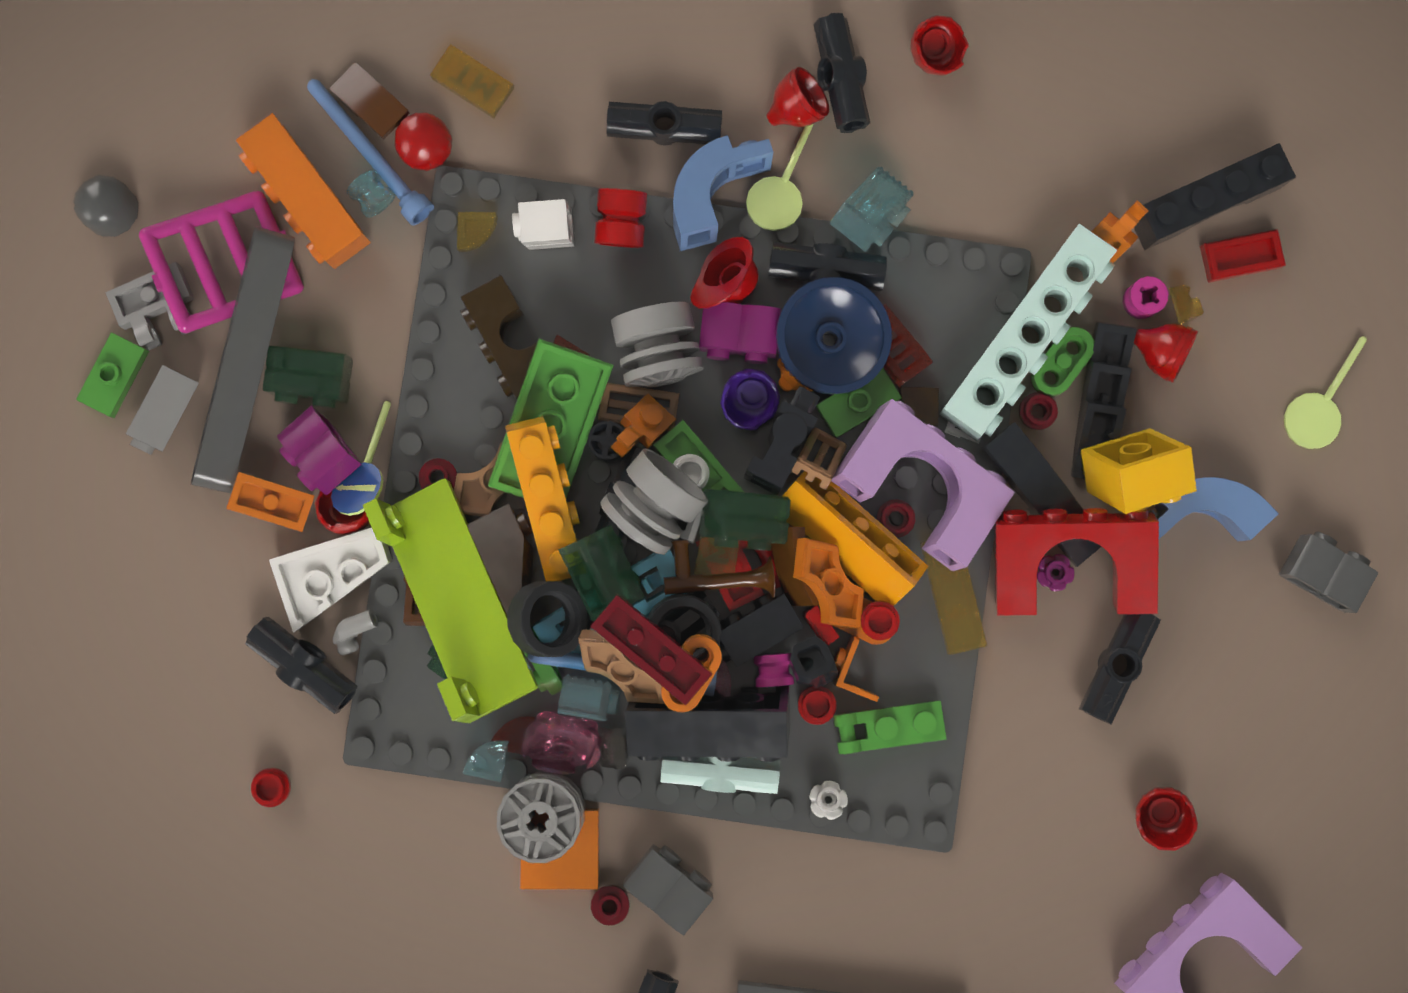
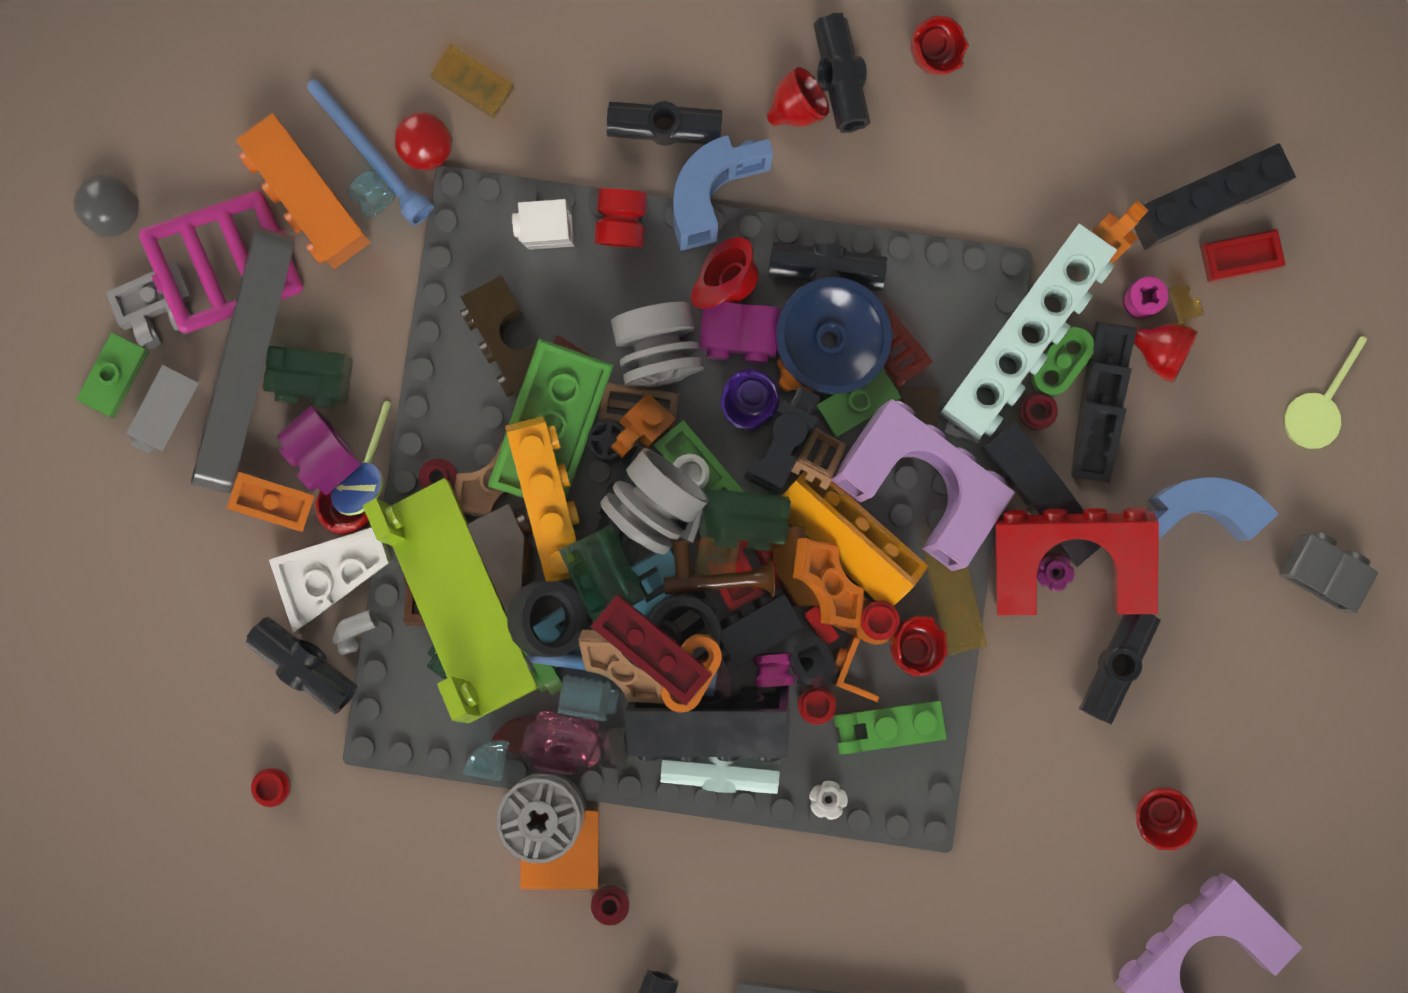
reddish brown slope [329,62,410,140] -> none
clear yellow tile [457,212,498,252] -> none
dark grey brick [623,844,714,936] -> none
yellowish green piece [746,124,814,231] -> none
clear light blue brick [830,167,914,252] -> none
dark red plate [876,499,915,538] -> none
yellow brick [1081,428,1197,514] -> none
none -> red hair [889,616,948,676]

